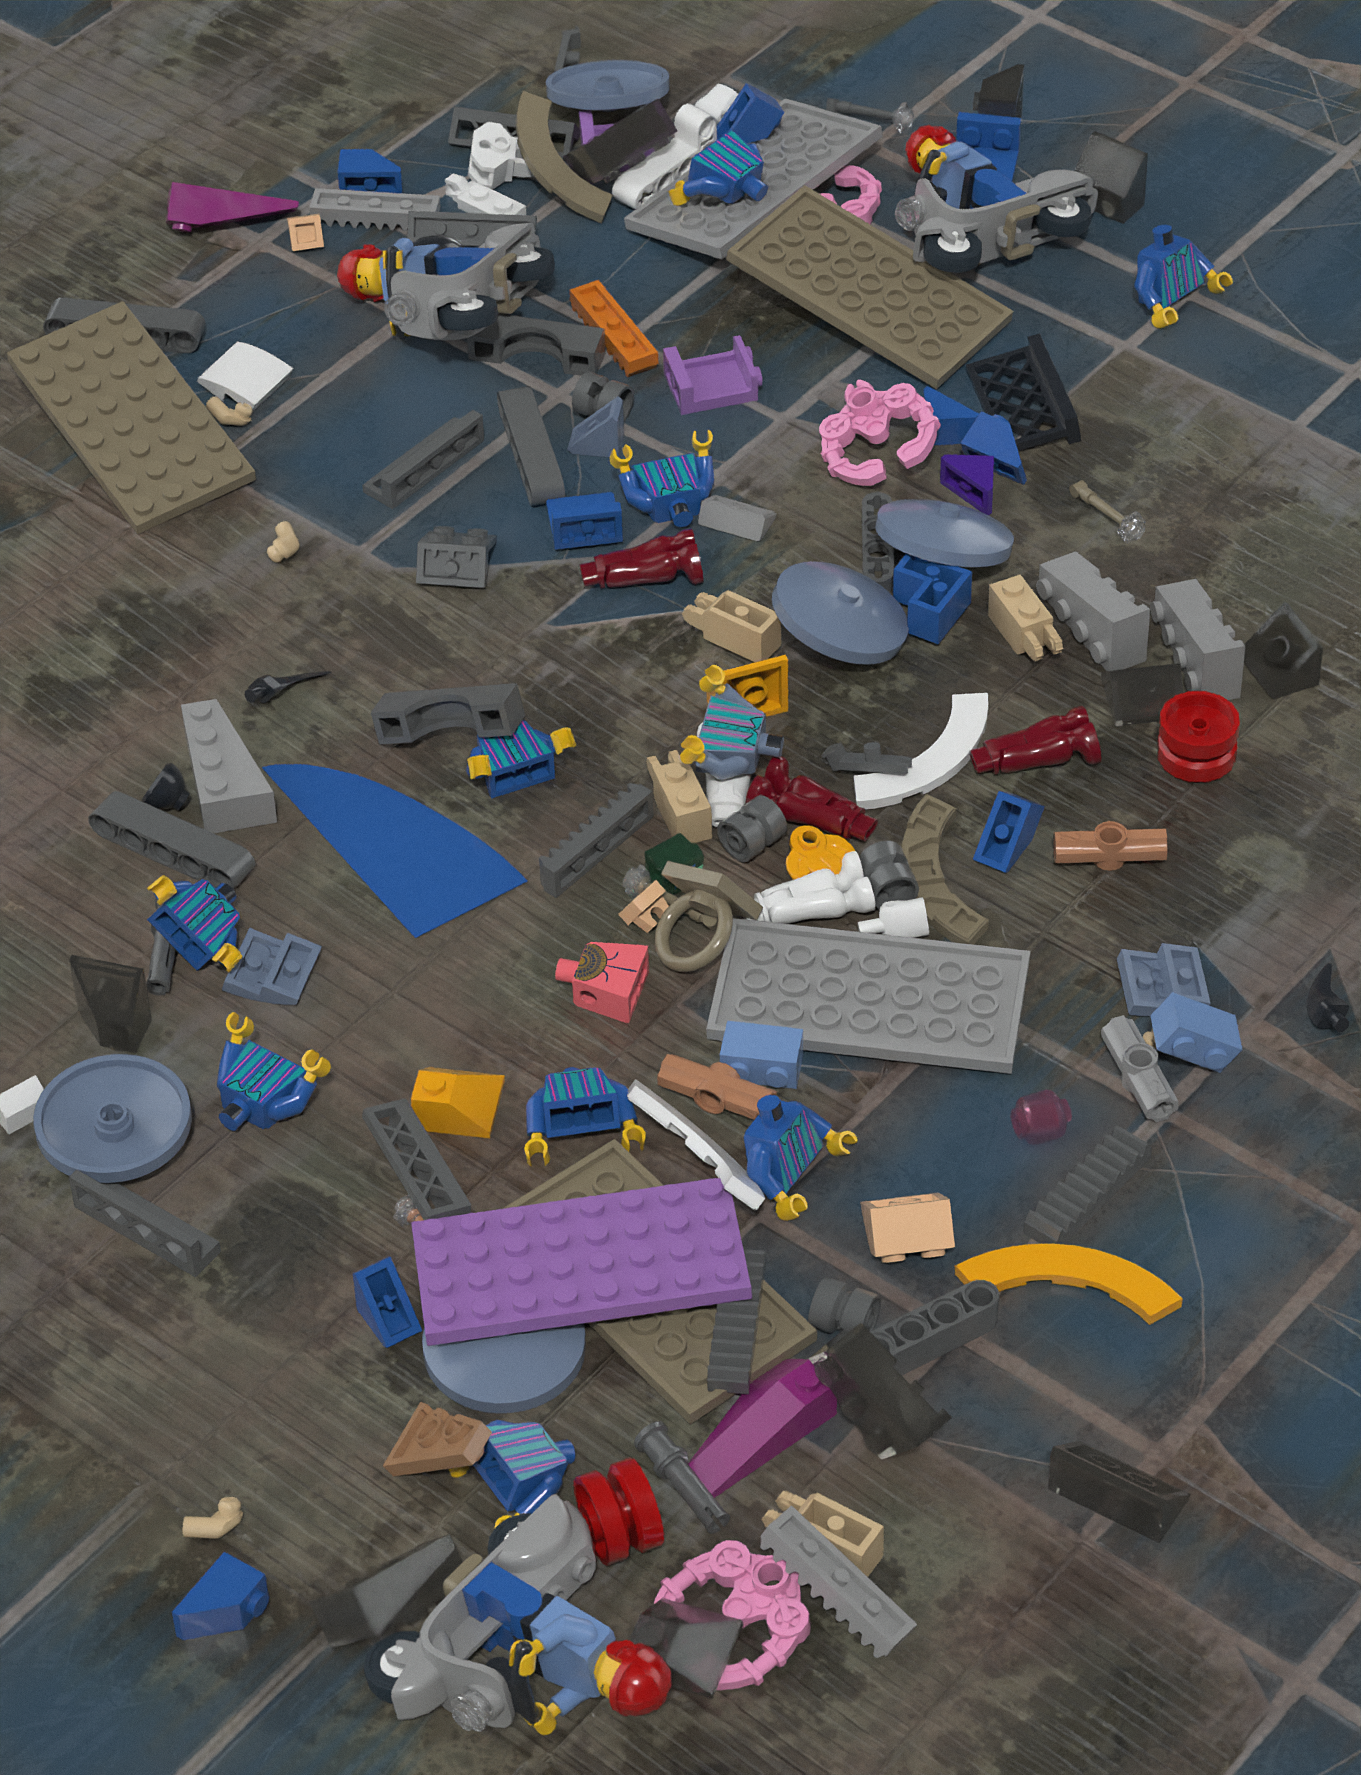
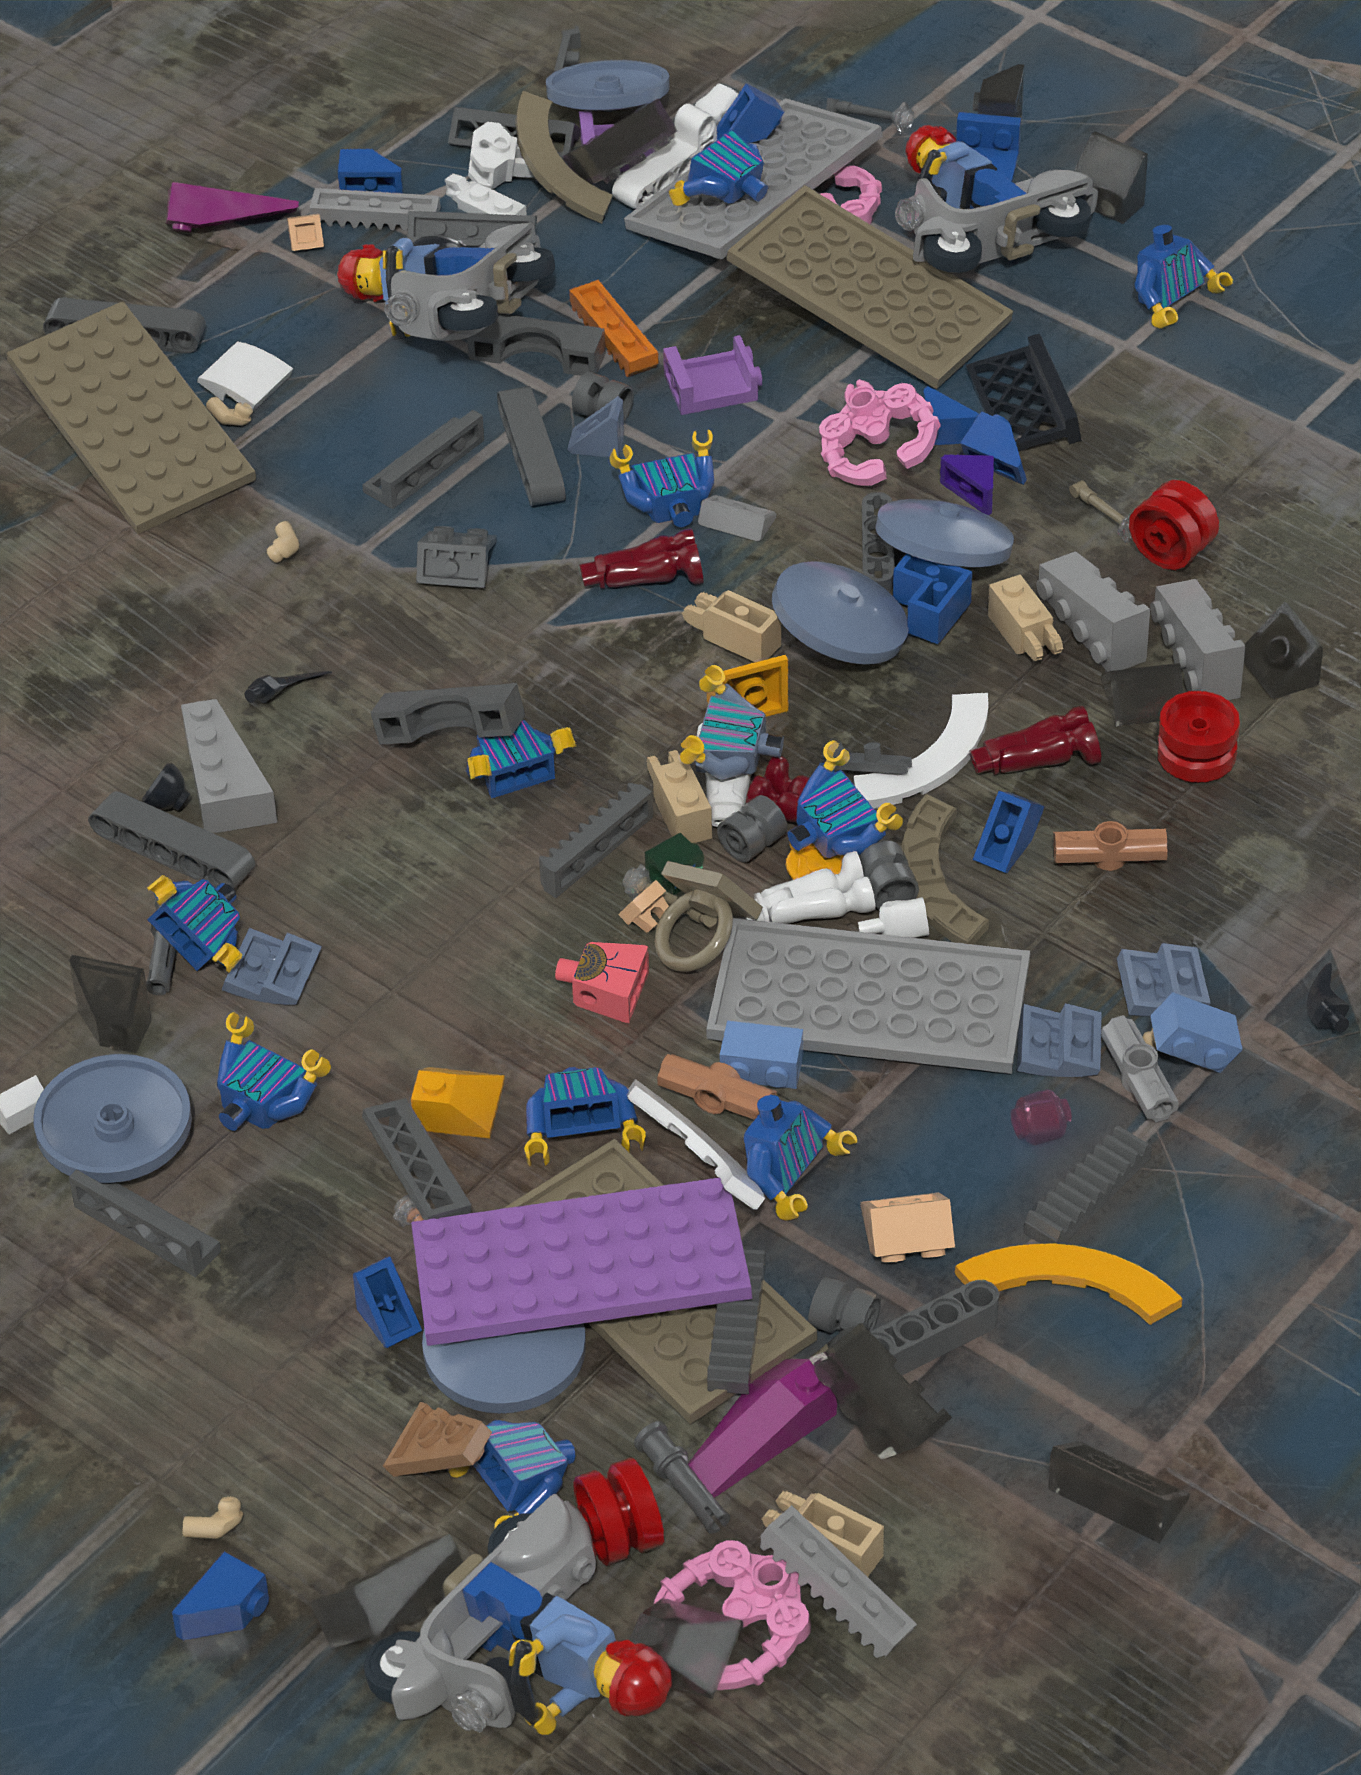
blue sticker [262,764,527,938] -> none
blue bracket [546,492,623,550] -> none
none -> torso [787,740,903,858]
none -> sand blue slope [1017,1003,1101,1077]
none -> red wheel [1129,480,1219,570]

